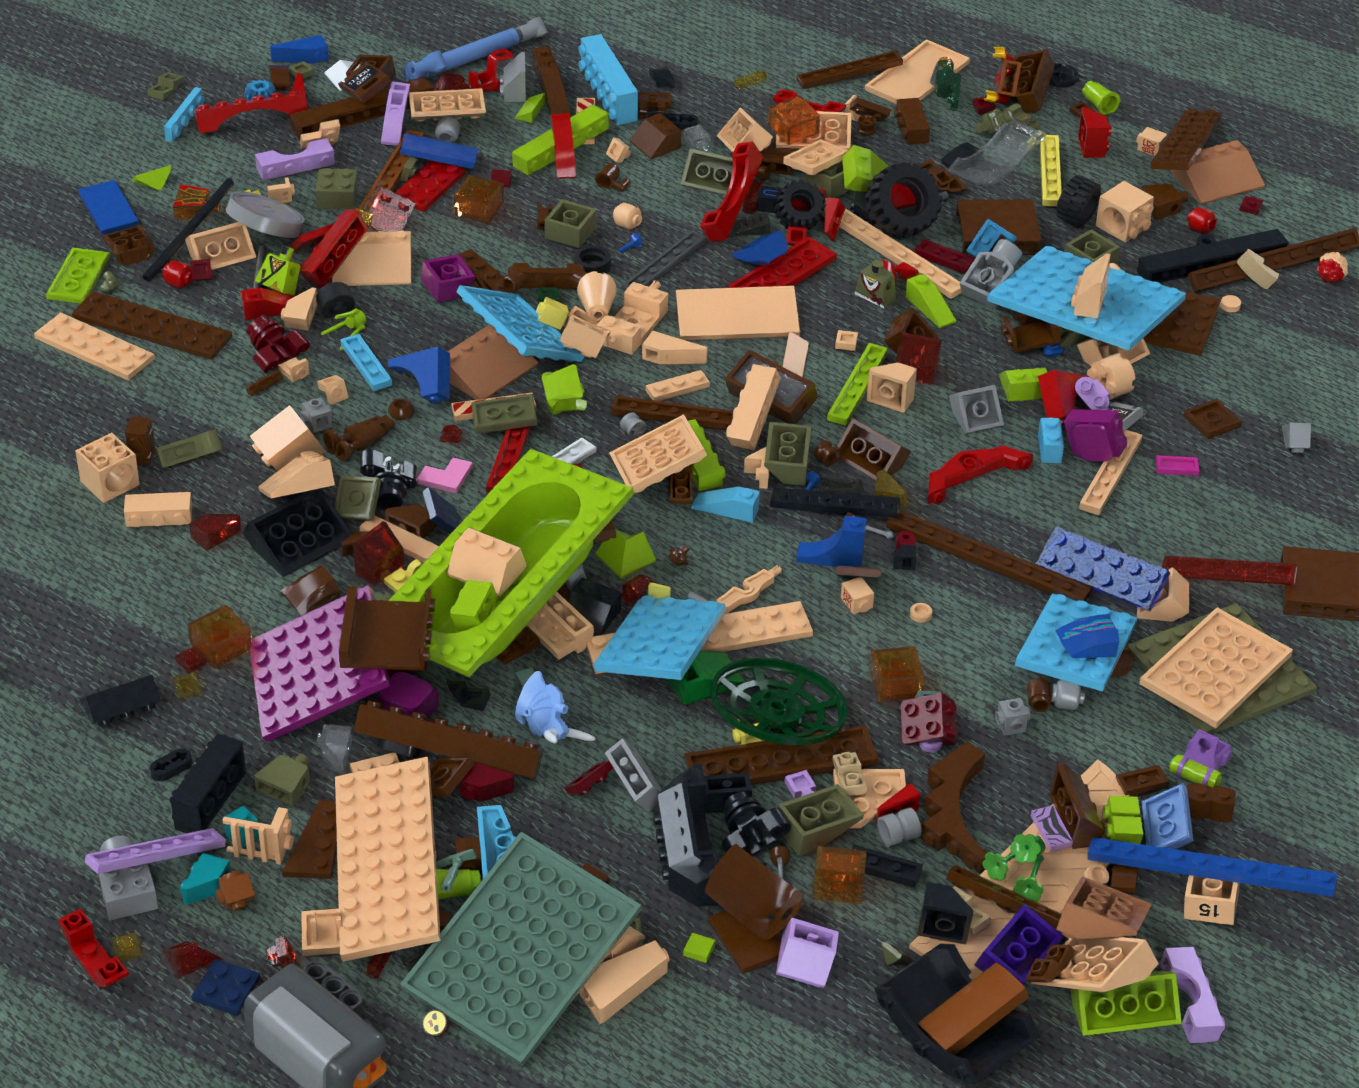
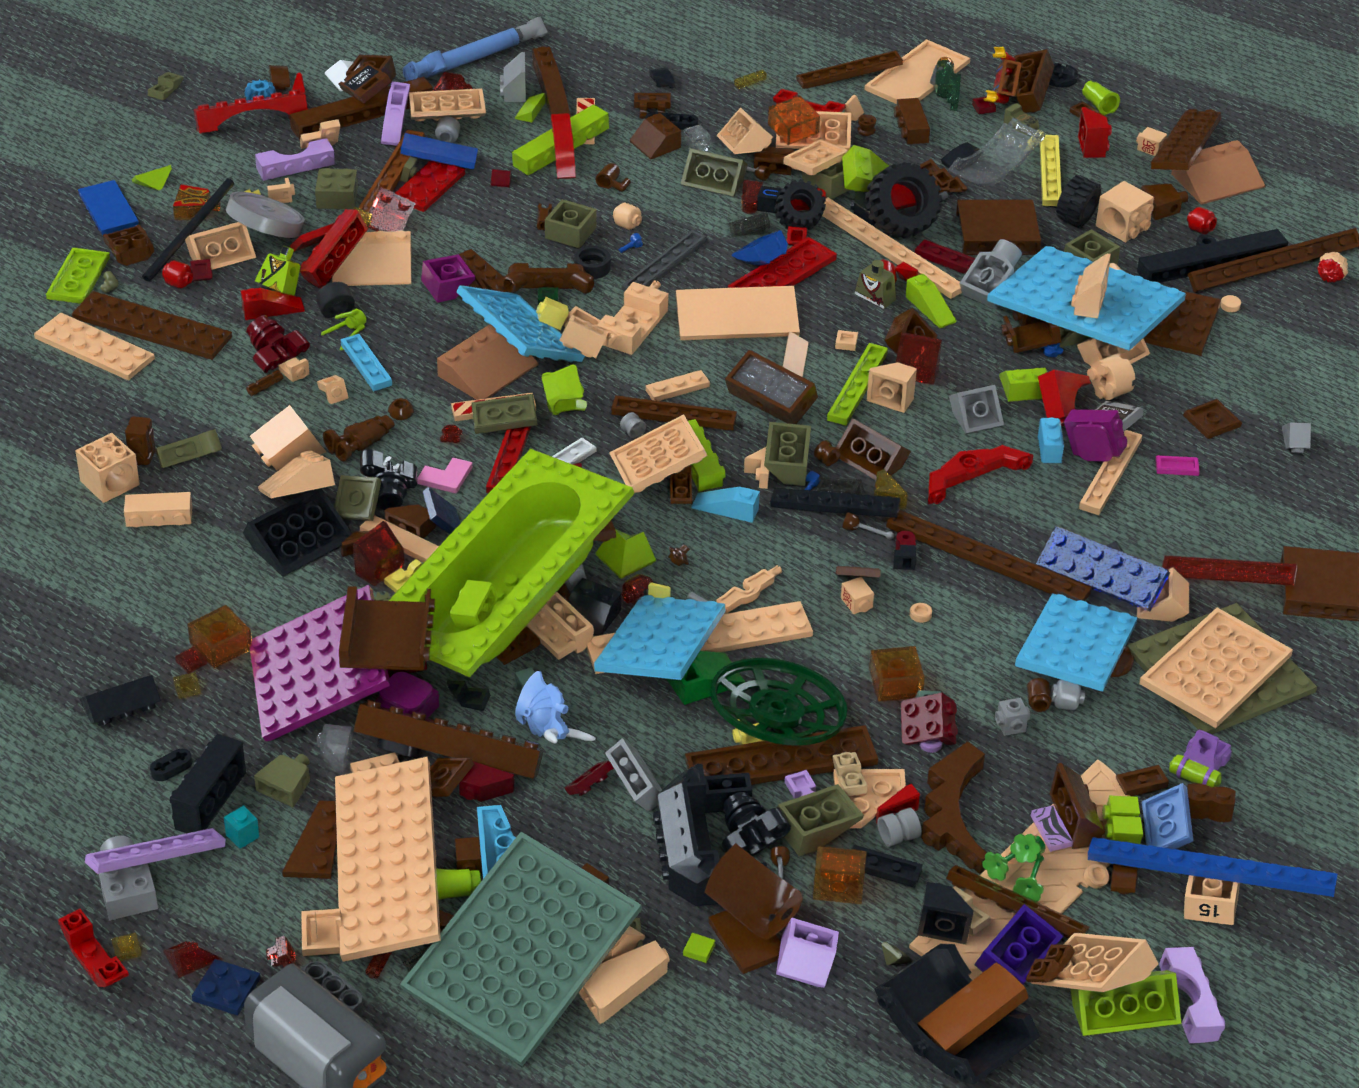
medium azure plate [164,87,204,142] -> none
teal slope [180,853,231,904] -> none
clear red slope [189,513,242,551] -> none
dark orange brick [215,871,255,911] -> none
light nougat plate [223,807,294,865] -> none
flat silver bar [253,245,266,288] -> none
blue slope [270,35,329,64] -> none
reddish brown slope [280,566,340,617] -> none
light nougat slope [281,288,317,331] -> none
olive plate [289,61,314,79] -> none
light grey brick [300,398,332,433] -> none
blue arch [388,347,450,404] -> none
tile [422,1010,450,1037] -> none
sand green piece [436,849,476,892] -> none
light nougat slope [447,528,527,597] -> none
clear orange brick [454,175,504,223] -> none
red piece [468,48,513,92] -> none
light nougat cone [577,271,617,322] -> none
medium azure brick [579,34,638,125] -> none
light nougat tile [606,137,631,163] -> none
light nougat slope [642,331,708,364] -> none
red arch [700,141,763,242] -> none
light nougat brick [726,364,781,450] -> none
blue arch [796,516,867,567] -> none
red slope [824,197,846,241] -> none
reddish brown plate [850,97,891,121] -> none
dark azure plate [966,219,1017,258] -> none
olive gear [974,109,1014,133] -> none
blue slope [1055,614,1119,658] -> none
nougat slope [1056,876,1152,939] -> none
lavender bracket [1075,377,1111,410] -> none
tan slope [1237,249,1279,289] -> none
dark red plate [1239,196,1263,215] -> none

